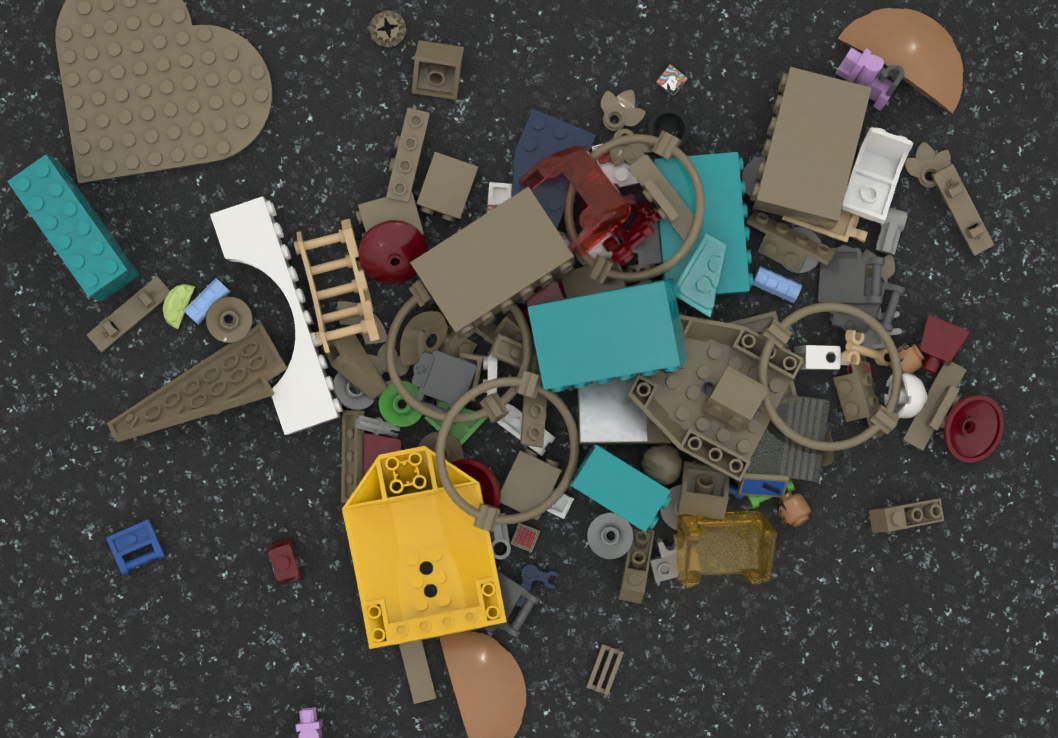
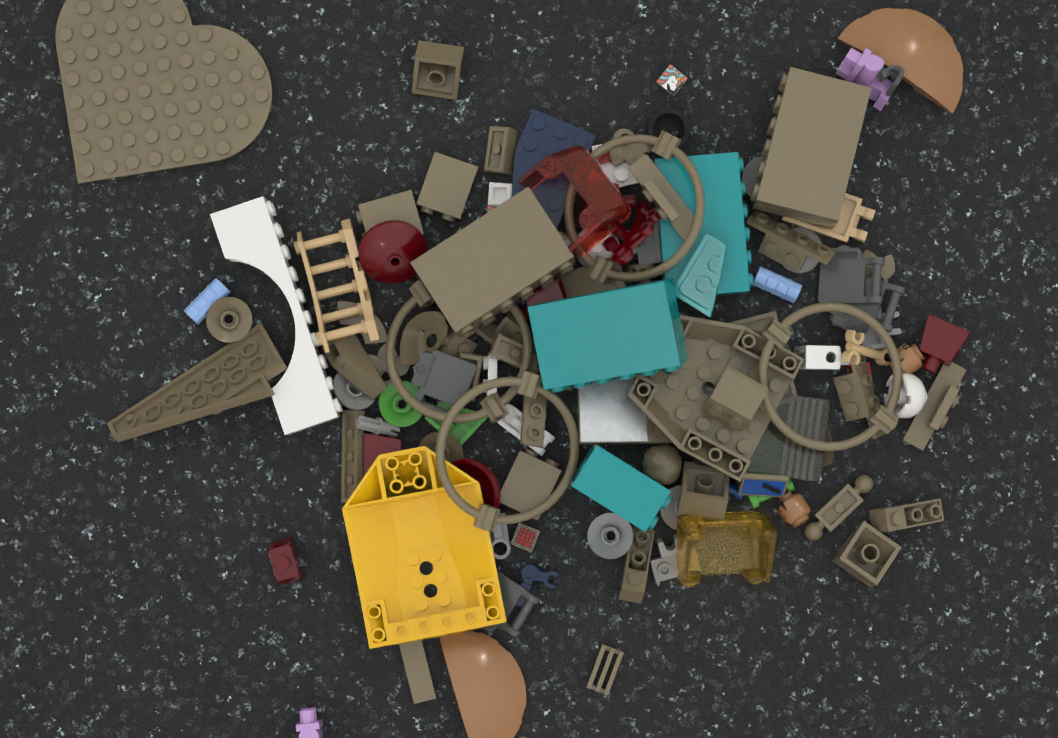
teal brick [7,155,139,301] -> none
dark tan hinge [87,276,170,353] -> none
blue plate [106,519,166,575] -> none
yellowish green plate [163,284,195,329] -> none
dark tan gear [370,10,406,47] -> none
dark tan bracket [386,108,430,202] -> none
white tile [547,488,574,519] -> none
dark tan plate [601,90,645,131] -> none
white bracket [841,127,913,224] -> none
light grey piece [875,207,908,255] -> none
dark tan plate [905,142,951,188] -> none
dark tan hinge [931,164,994,256] -> none
dark red dish [943,394,1004,463] -> none
none -> dark tan slope [484,126,518,175]
none -> dark tan plate [804,475,873,541]
none -> dark tan slope [832,521,902,587]

